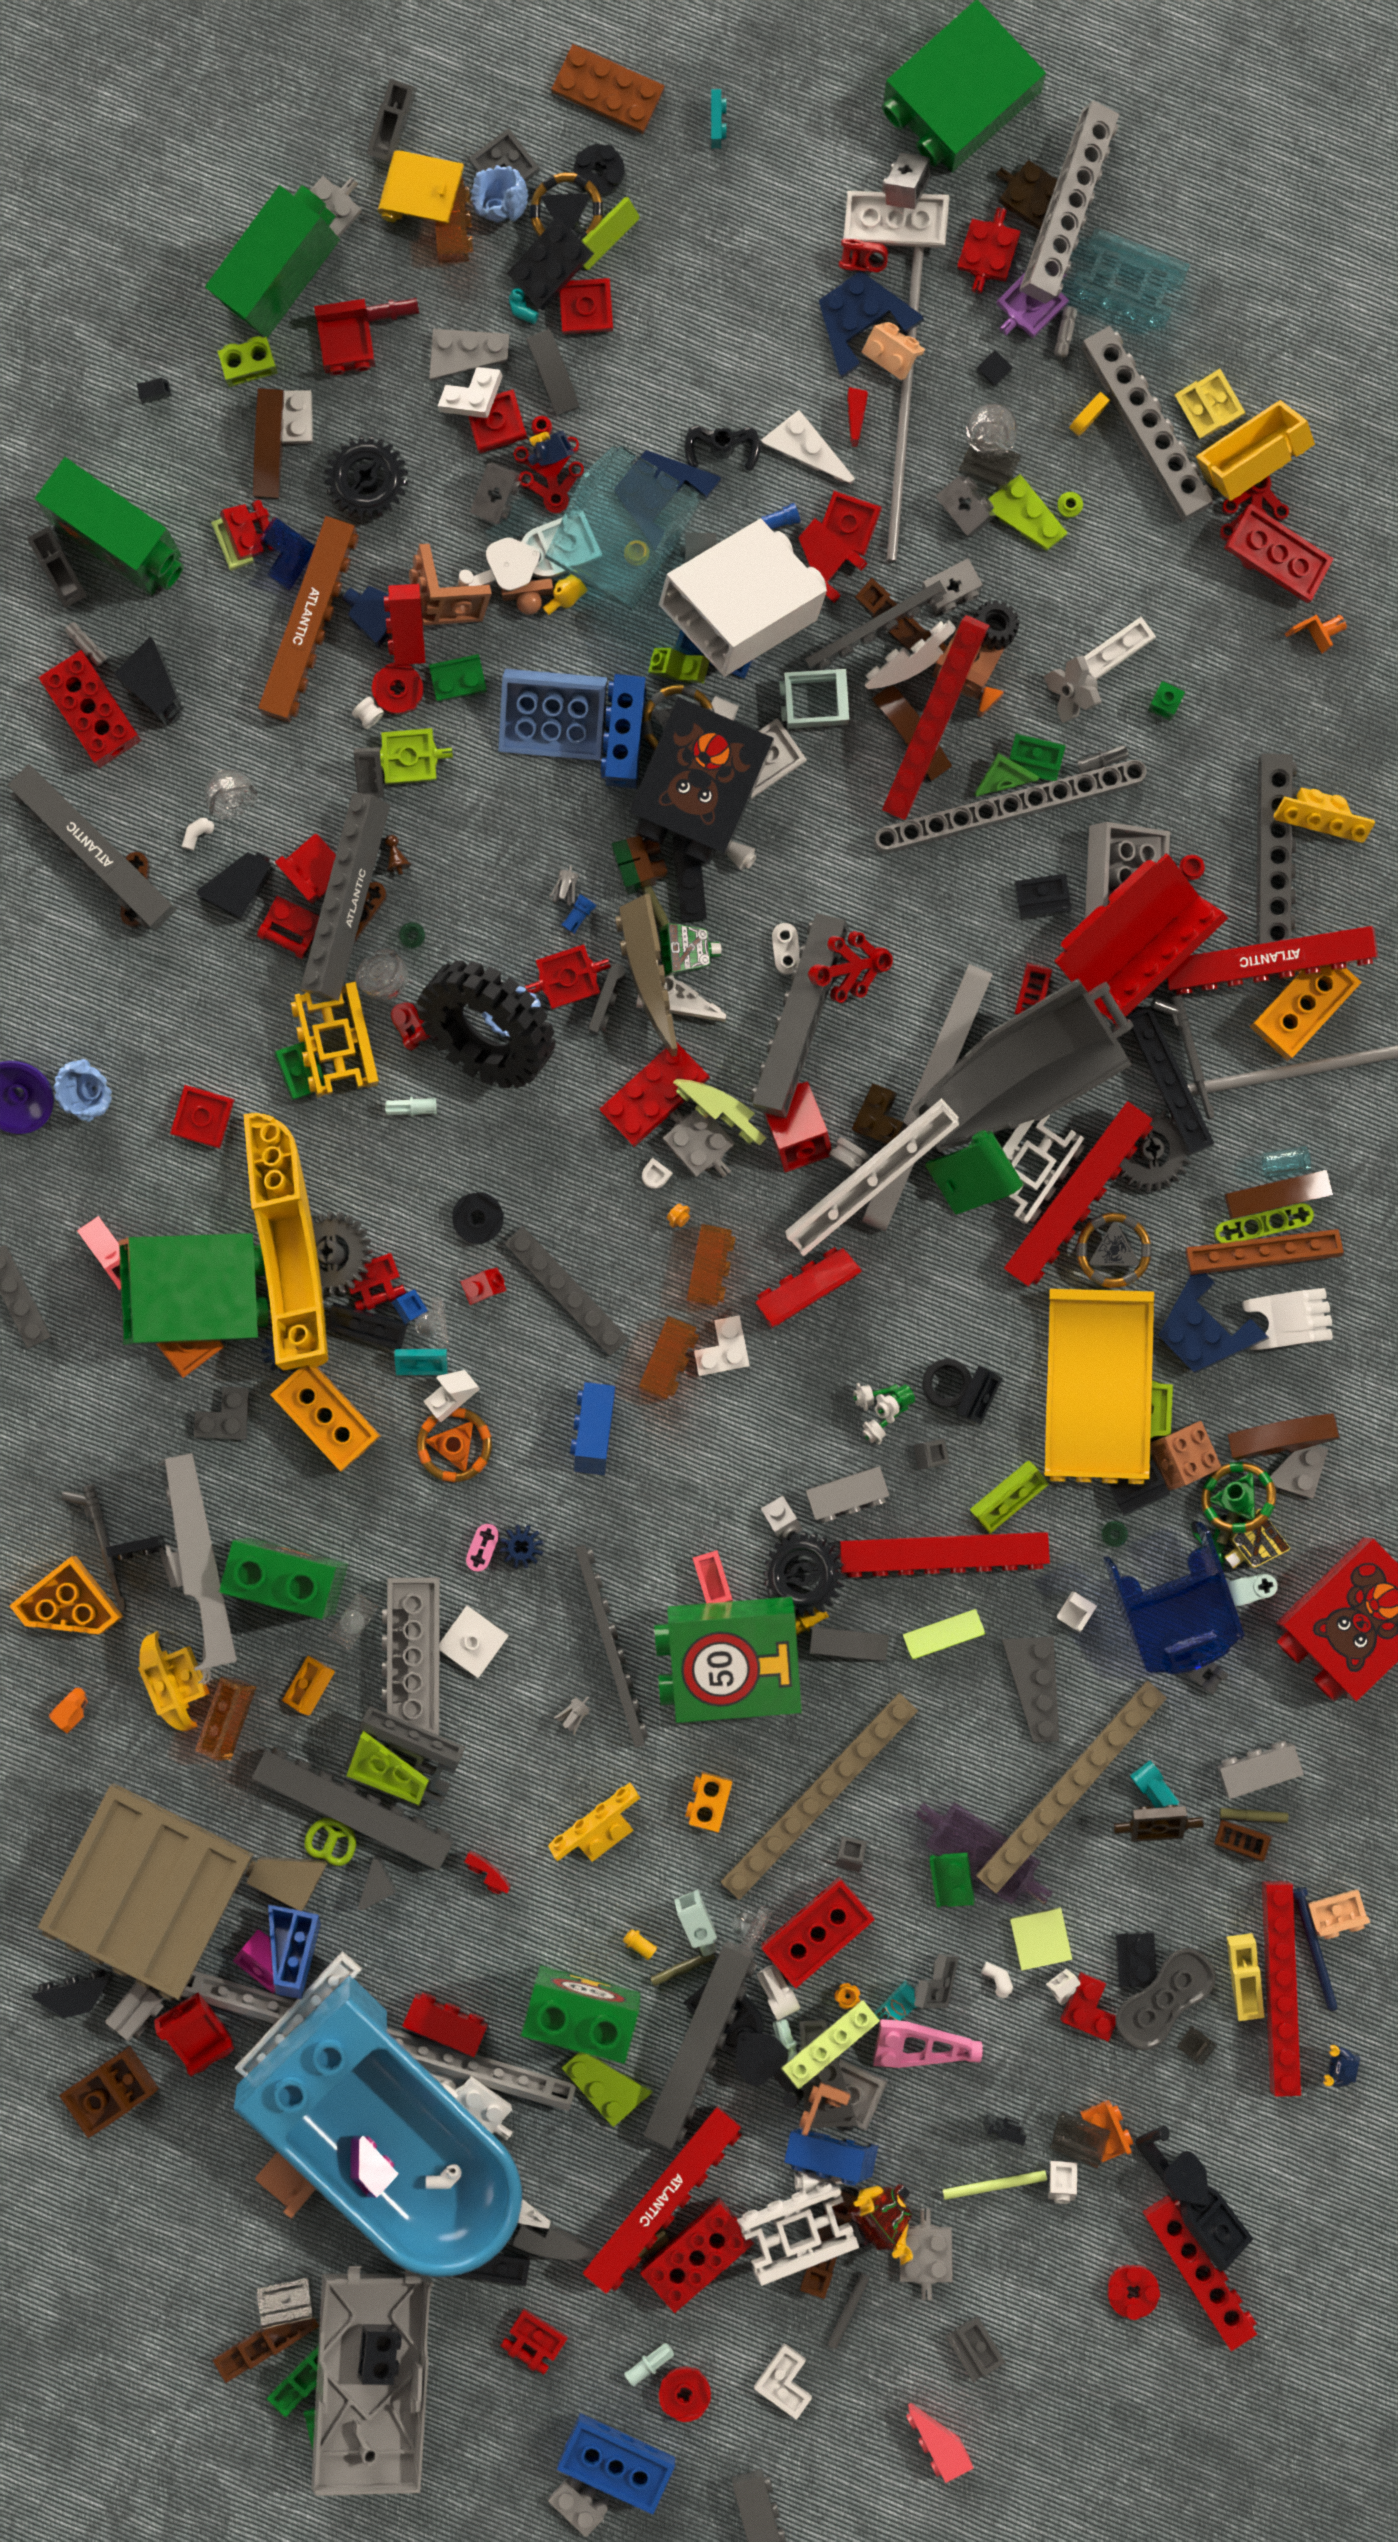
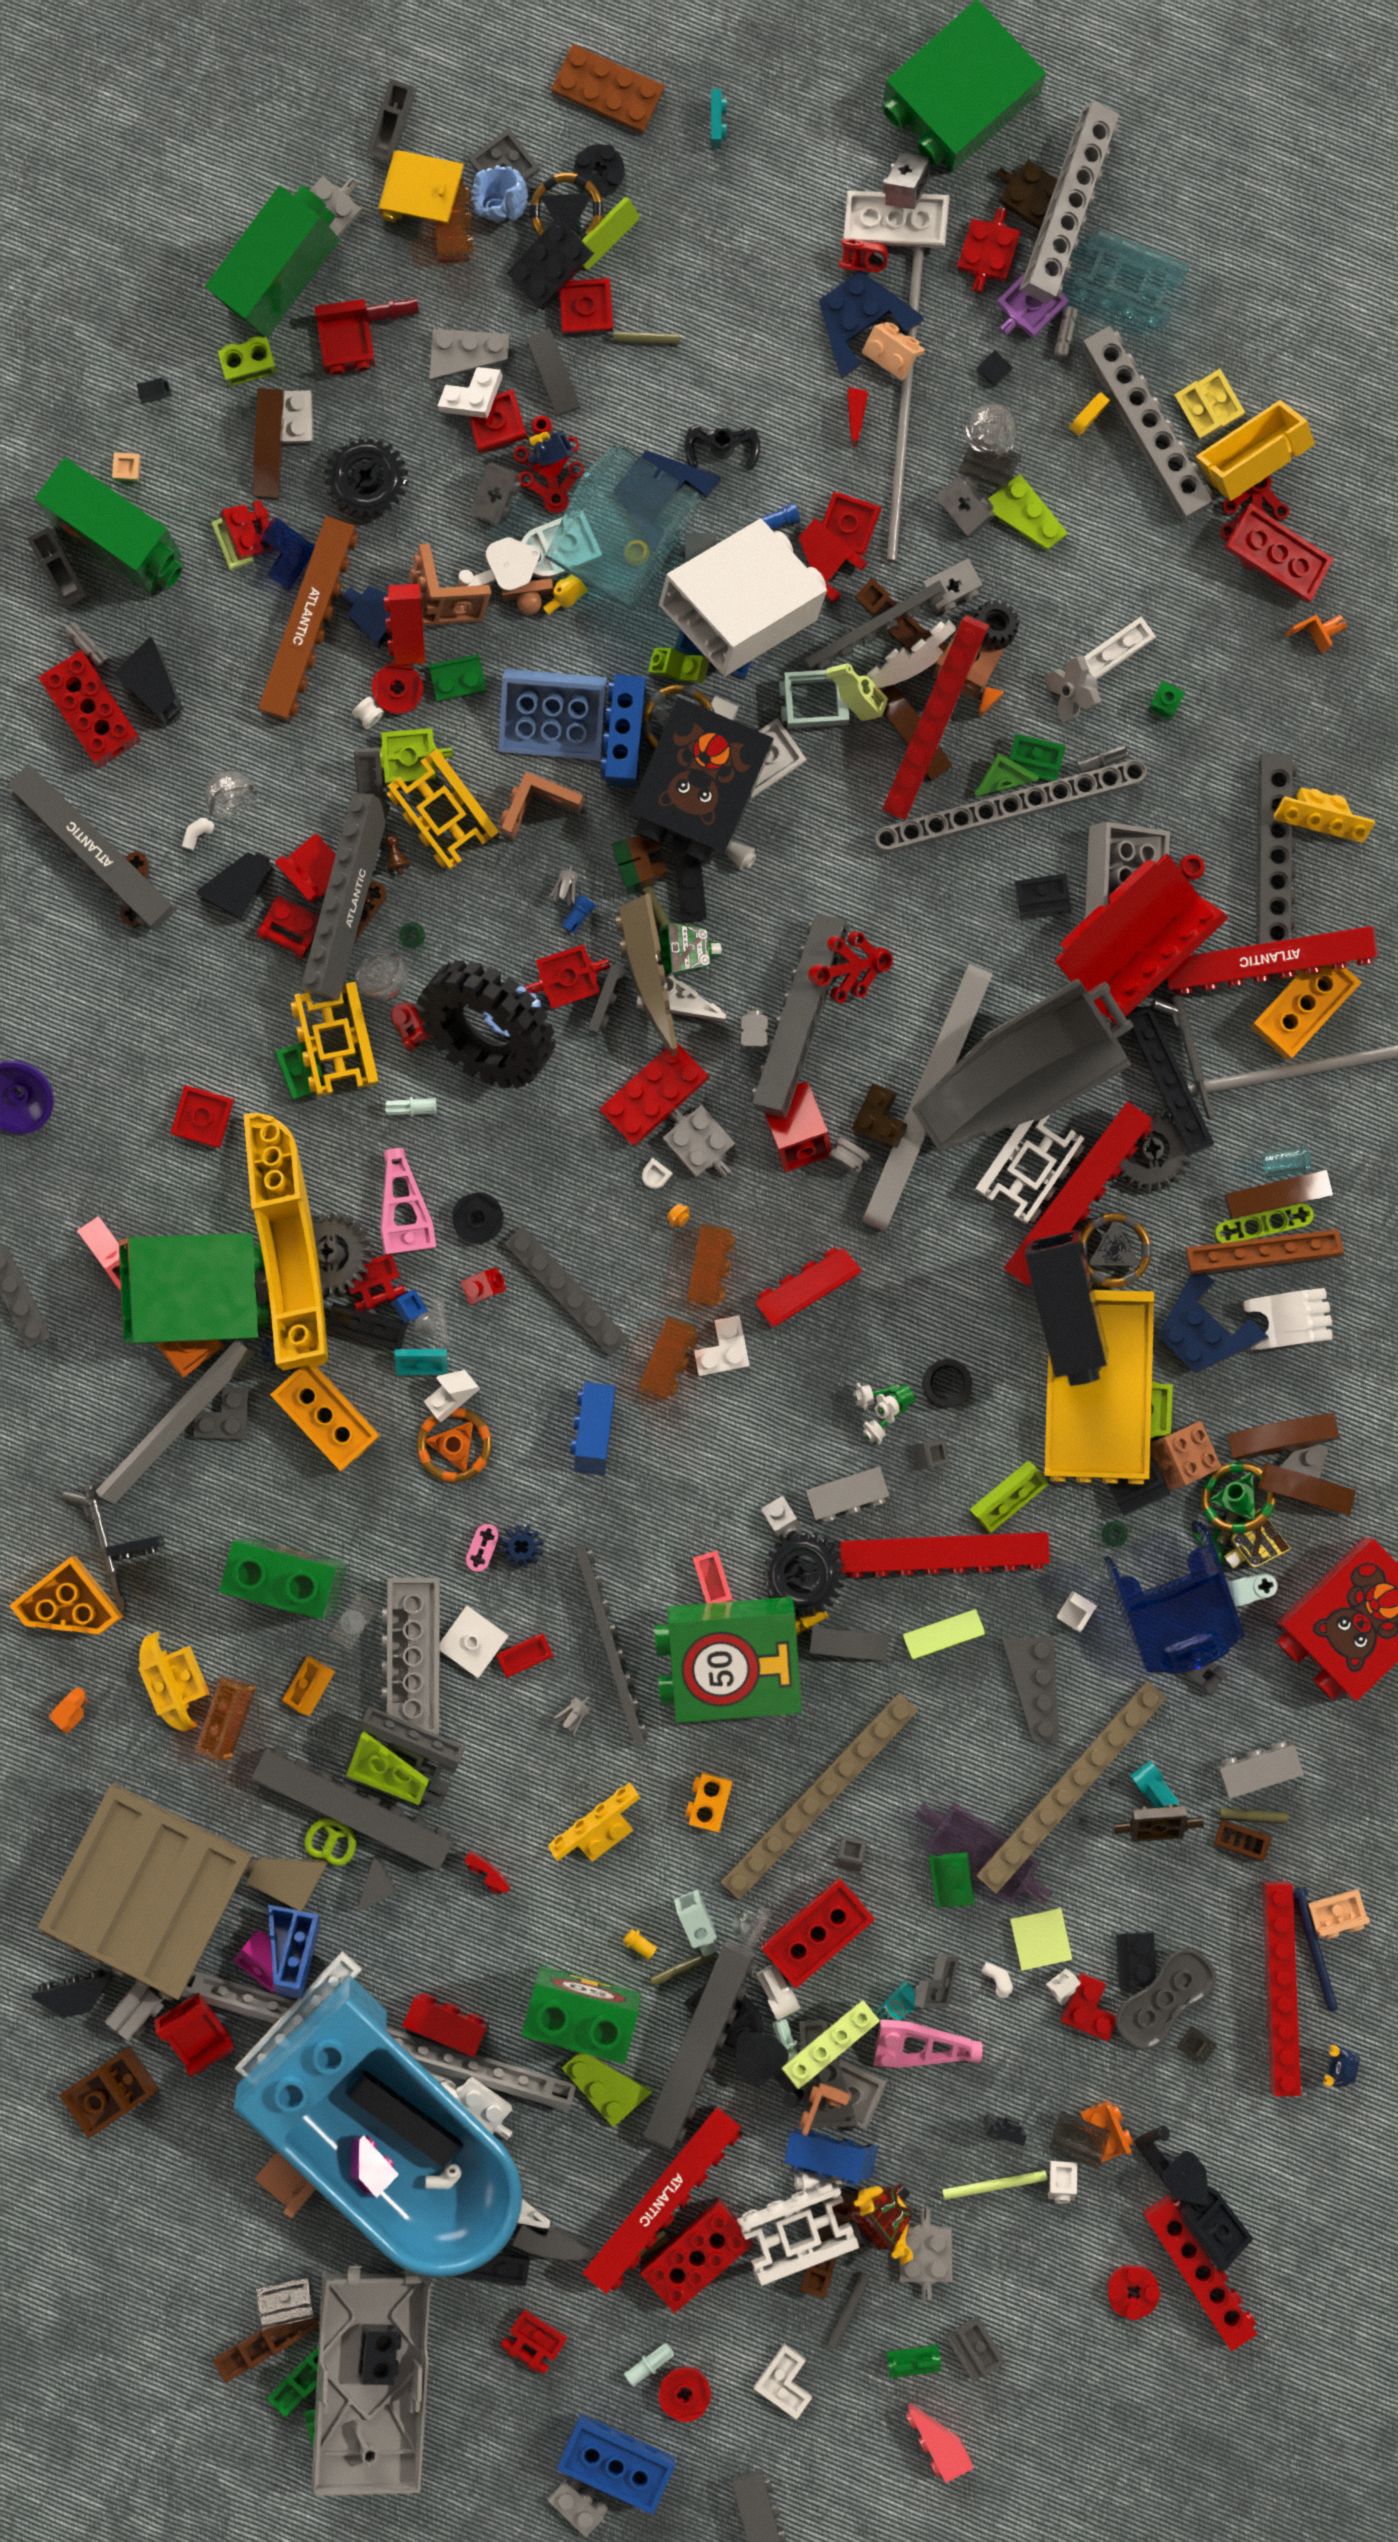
light blue hair [53,1059,112,1122] -> none
light grey piece [158,1453,237,1685] -> none
teal arm [509,289,539,324] -> none
yellowish green slope [673,1079,766,1146] -> none
white wing [761,410,855,485] -> none
white plate [772,923,800,975] -> none
white tile [785,1098,959,1256] -> none
light orange plate [835,1983,860,2009] -> none
green door [925,1130,1023,1215] -> none
black plate [957,1366,1003,1425] -> none
red slope [1014,962,1053,1015] -> none
lime plate [1057,492,1083,518] -> none
light yellow slope [1226,1933,1264,2021] -> none
none -> light grey tile [96,1339,255,1504]
none -> light nougat plate [112,453,141,482]
none -> clear smoke tile [255,1269,268,1305]
none -> black beam [345,2070,464,2168]
none -> bright pink plate [380,1148,436,1255]
none -> yellow fence [386,749,499,869]
none -> red tile [496,1633,554,1678]
none -> nougat bracket [499,772,584,841]
none -> olive piece [613,331,680,345]
none -> light grey brick [740,1010,768,1052]
none -> yellowish green piece [826,663,888,721]
none -> green hinge [886,2344,942,2378]
none -> black brick [1025,1229,1109,1386]
none -> reddish brown slope [1259,1463,1356,1515]

